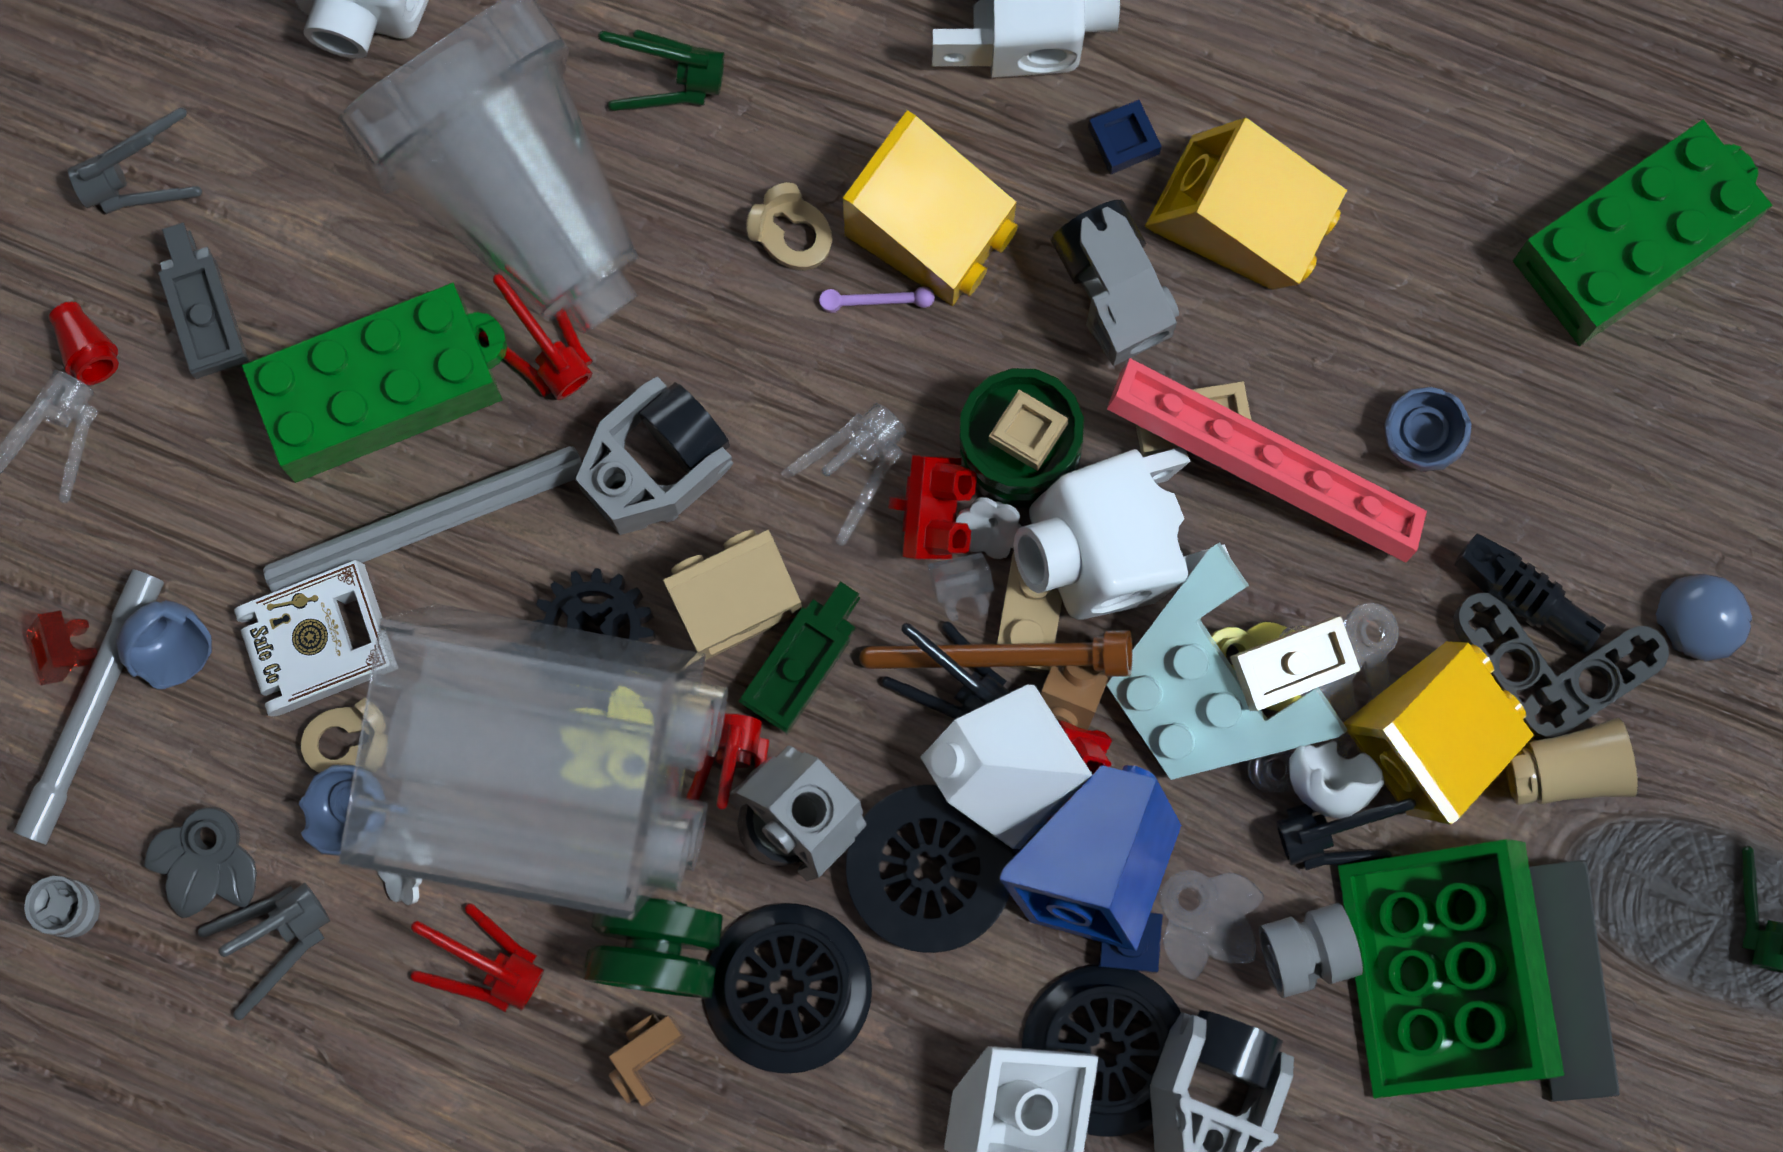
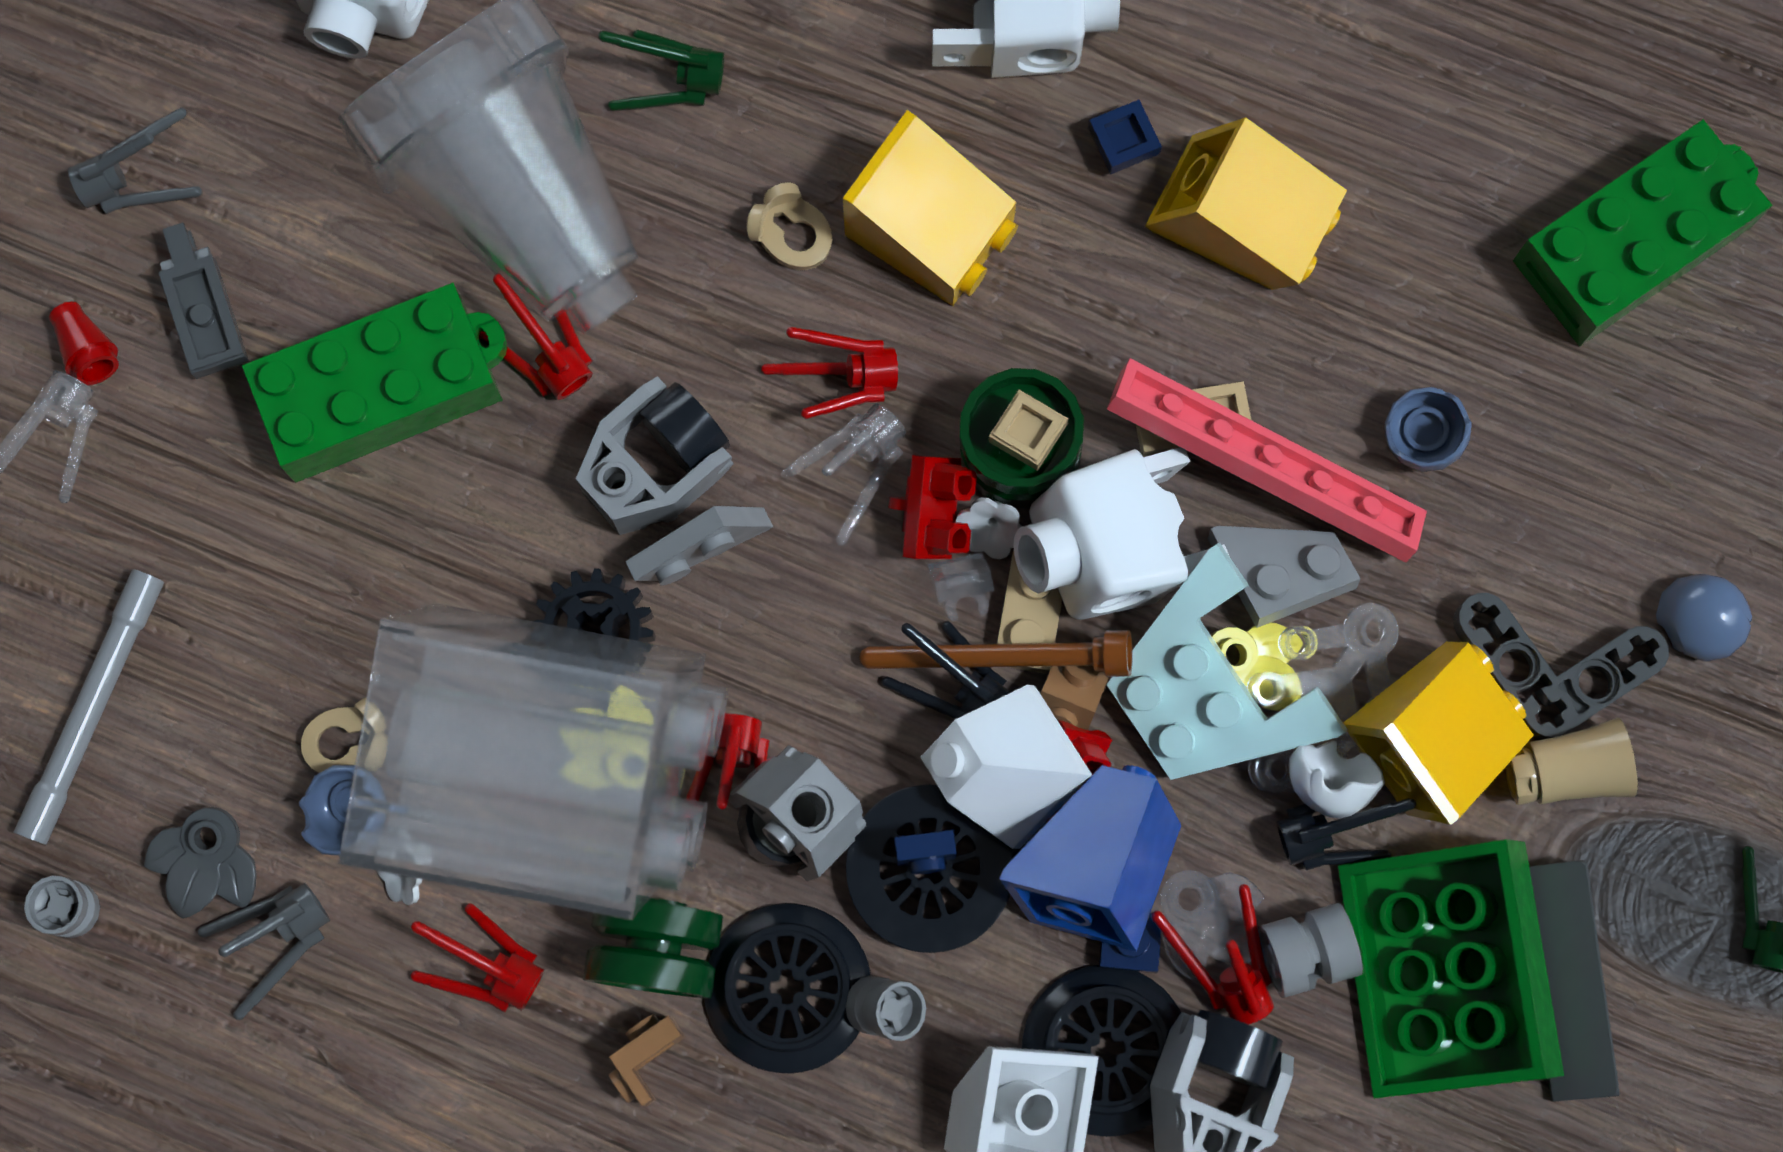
clear red tile [26,610,97,685] -> none
sand blue hair [116,600,212,689] -> none
white container [234,560,399,716] -> none
light grey axle [263,446,582,592] -> none
tan slope [663,529,802,662] -> none
dark green hinge [739,581,860,735] -> none
lavender hinge [820,286,935,313] -> none
light grey piece [1050,200,1179,367] -> none
plate [1230,616,1360,711] -> none
black hinge [1454,533,1606,654] -> none
none -> light grey wing [625,506,773,586]
none -> red plant [761,327,898,419]
none -> light grey wheel [846,976,926,1041]
none -> dark blue plate [895,830,956,875]
none -> red plant [1151,884,1274,1025]
none -> light grey wing [1208,526,1361,628]

